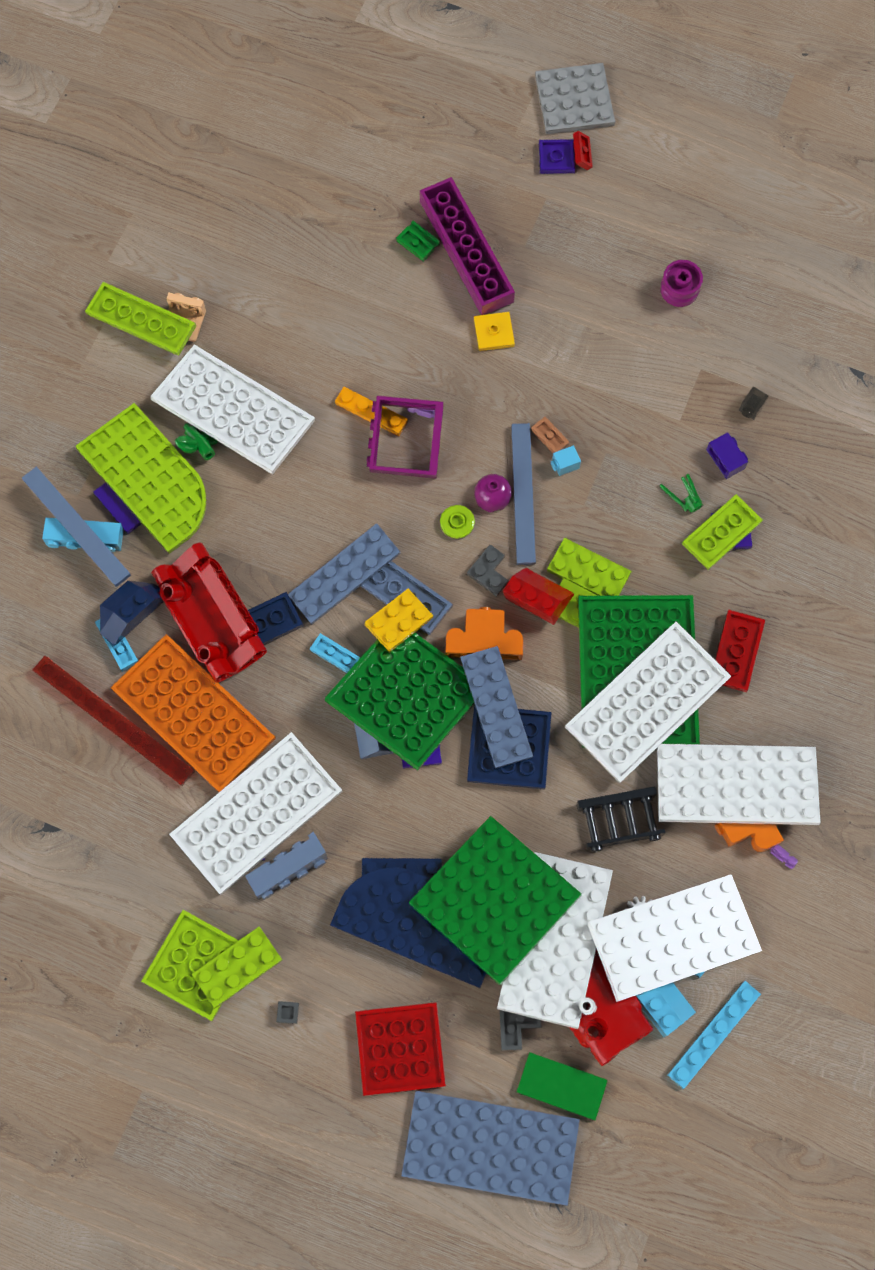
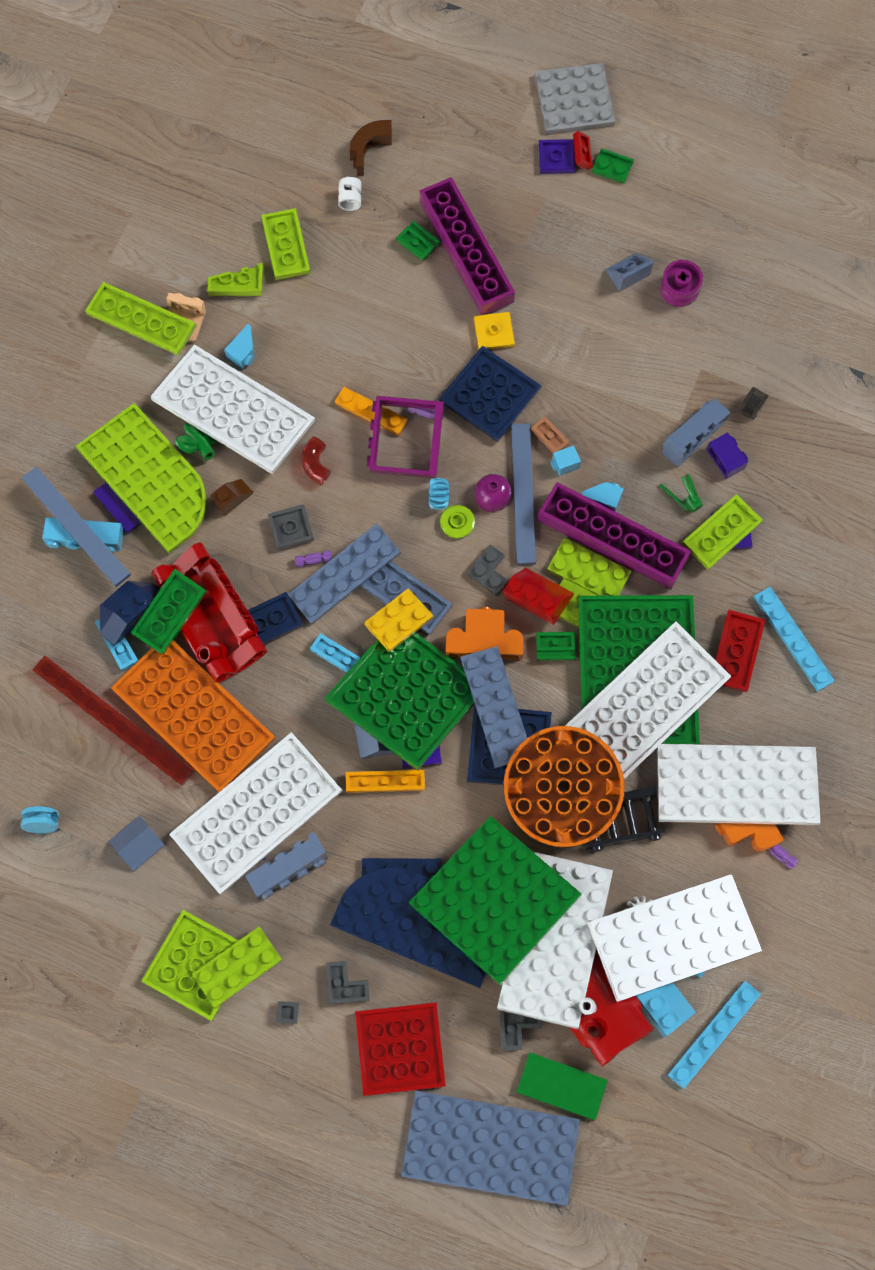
none -> medium azure head [20,806,59,833]
none -> sand blue slope [108,816,165,871]
none -> green plate [131,569,207,655]
none -> lime wing [207,263,263,296]
none -> reddish brown slope [210,479,253,516]
none -> medium azure slope [224,324,255,370]
none -> lime plate [261,208,311,280]
none -> dark grey plate [268,504,314,550]
none -> medium lavender axle [295,550,332,567]
none -> clear red cylinder [301,436,331,486]
none -> dark grey plate [326,961,370,1005]
none -> white wheel [338,177,361,211]
none -> light orange plate [346,770,425,793]
none -> reddish brown arch [349,120,392,176]
none -> medium azure gear [428,478,449,510]
none -> dark blue plate [439,346,542,442]
none -> orange brick [504,726,625,847]
none -> green plate [536,632,576,661]
none -> magenta brick [537,482,691,590]
none -> medium azure slope [581,482,624,511]
none -> green plate [592,148,634,184]
none -> sand blue slope [606,253,653,291]
none -> sand blue wedge [662,398,731,467]
none -> medium azure plate [753,587,835,692]

